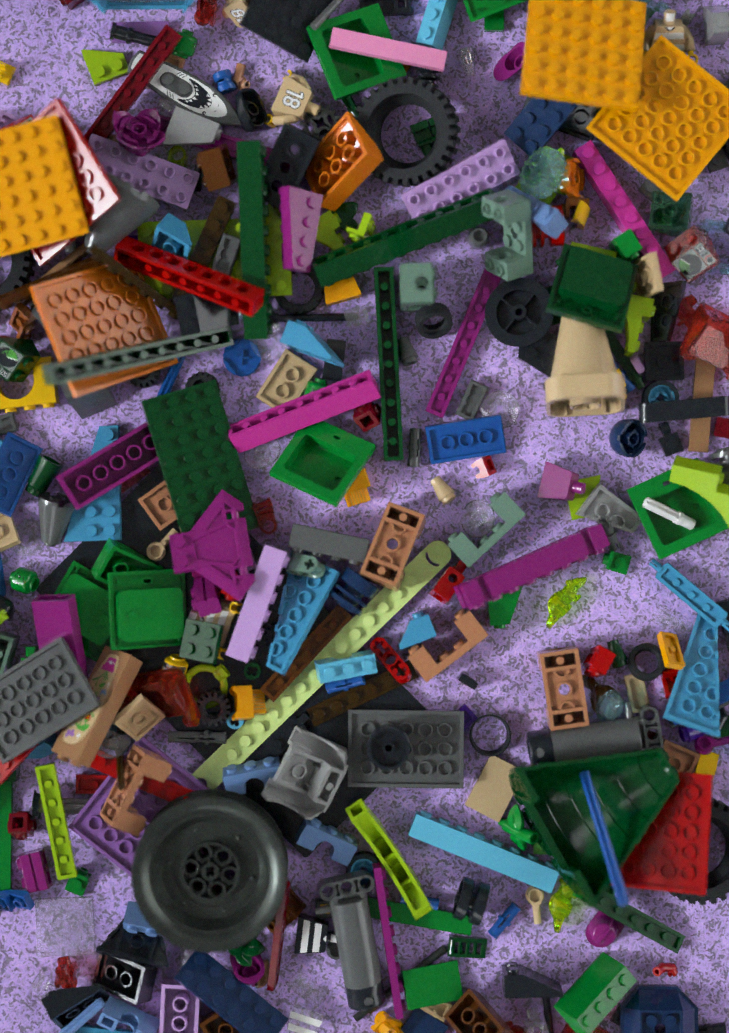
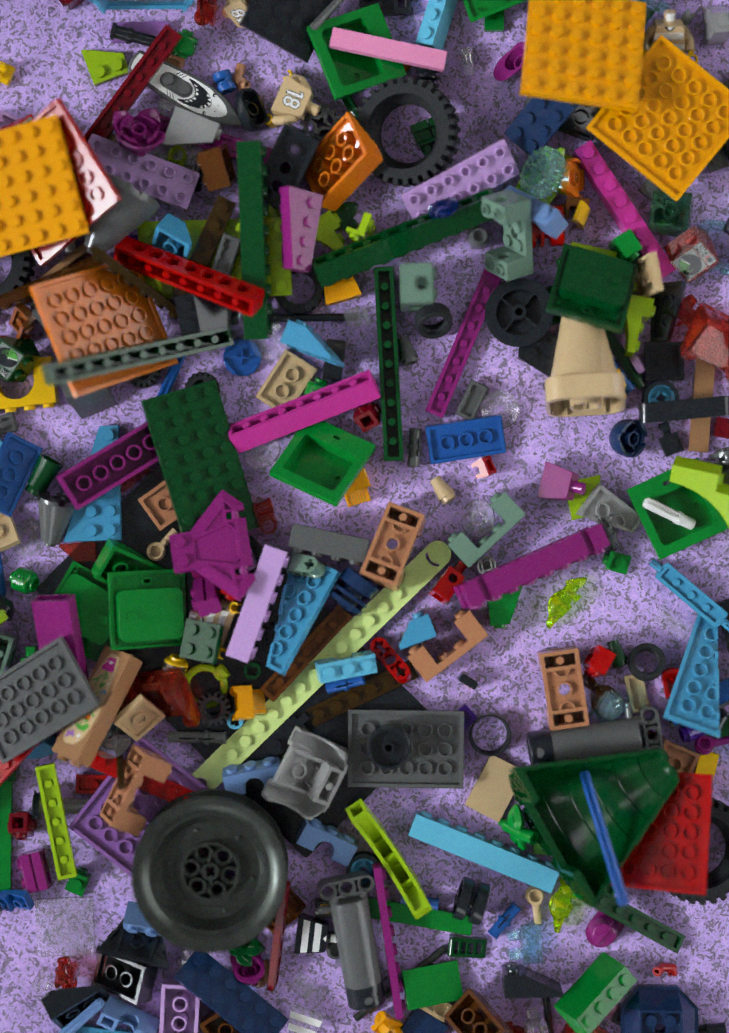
light orange plate [657,631,685,670] -> none
none -> clear red tile [59,541,97,562]
none -> clear blue gear [428,197,459,219]
none -> light grey wheel [476,556,496,574]
none -> clear light blue plate [507,923,543,965]

